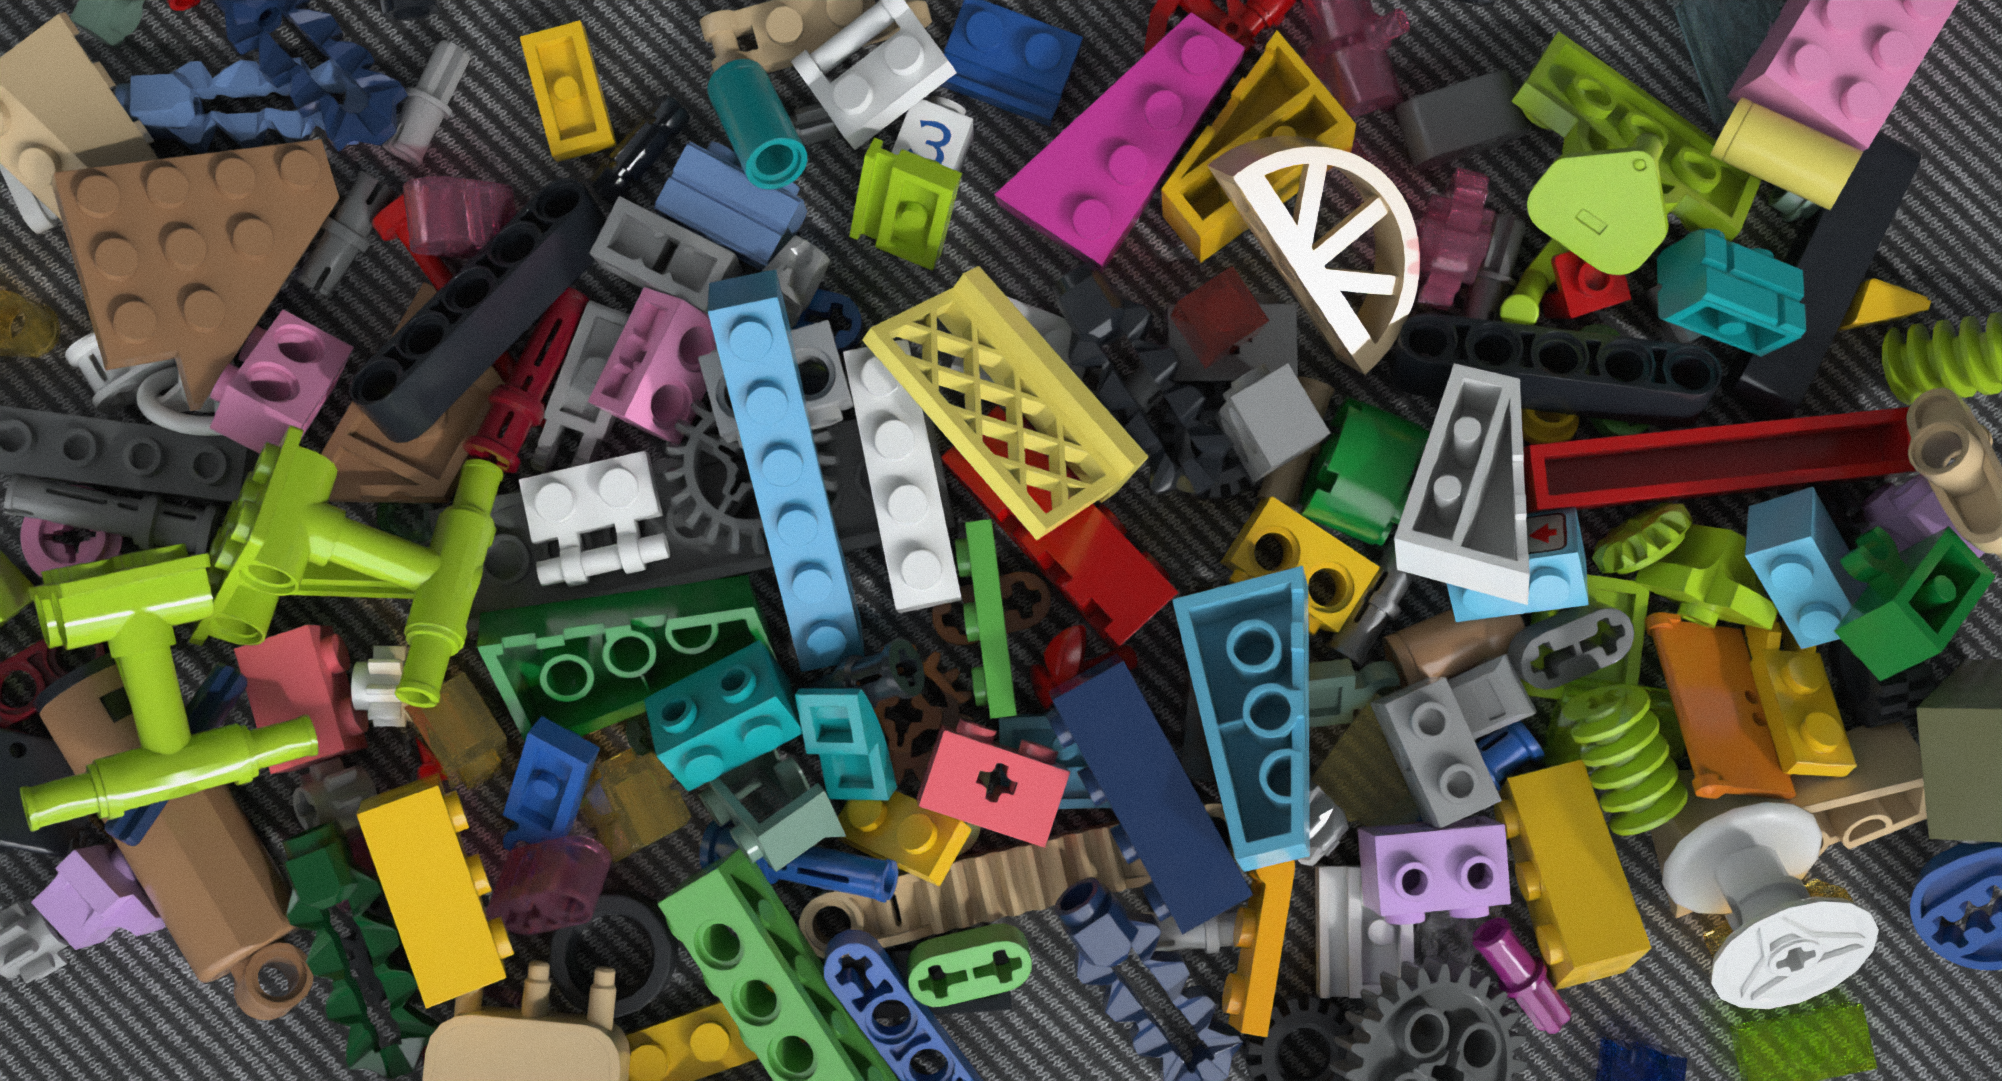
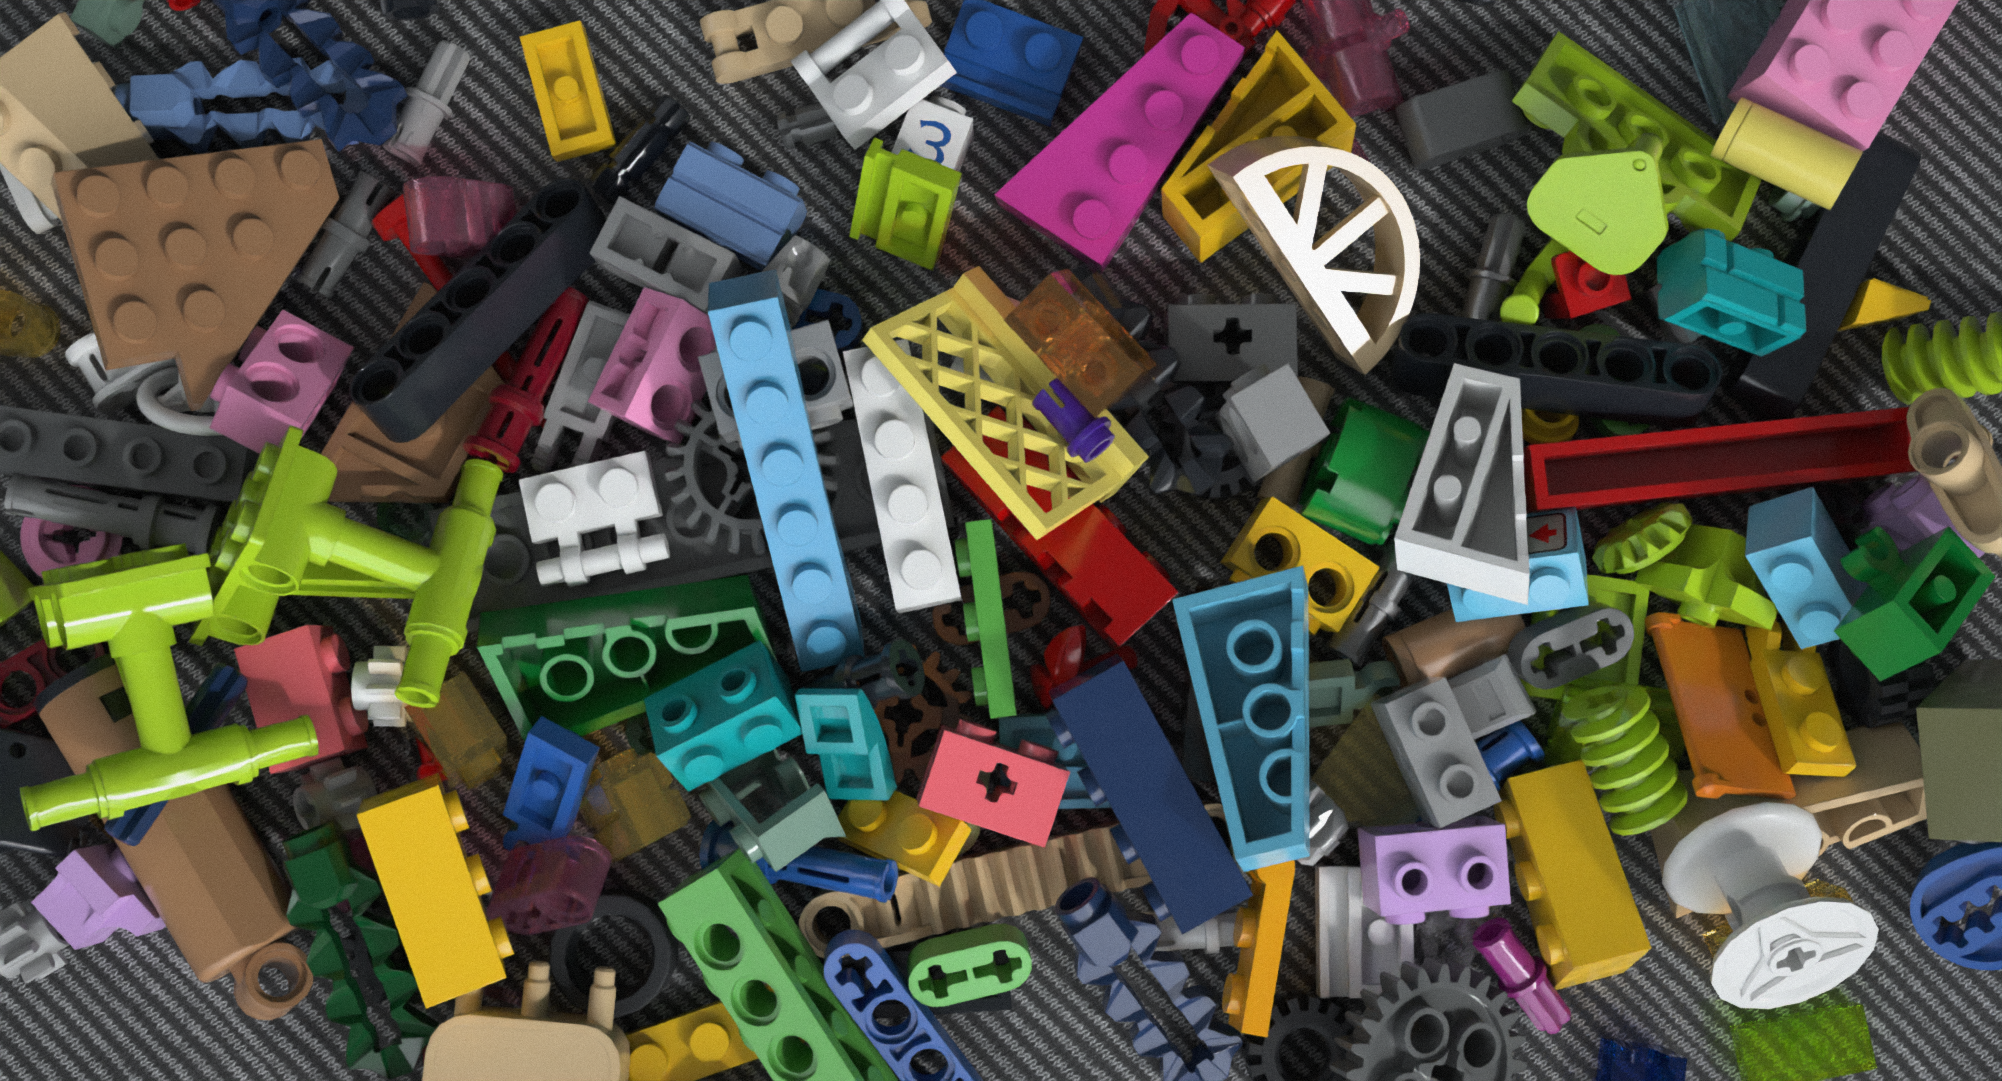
teal pin [707,59,807,190] -> none
clear red brick [1170,266,1270,369] -> none
clear pink gear [1416,167,1495,311] -> none
none -> clear orange brick [1004,269,1157,418]
none -> dark purple pin [1032,376,1115,463]

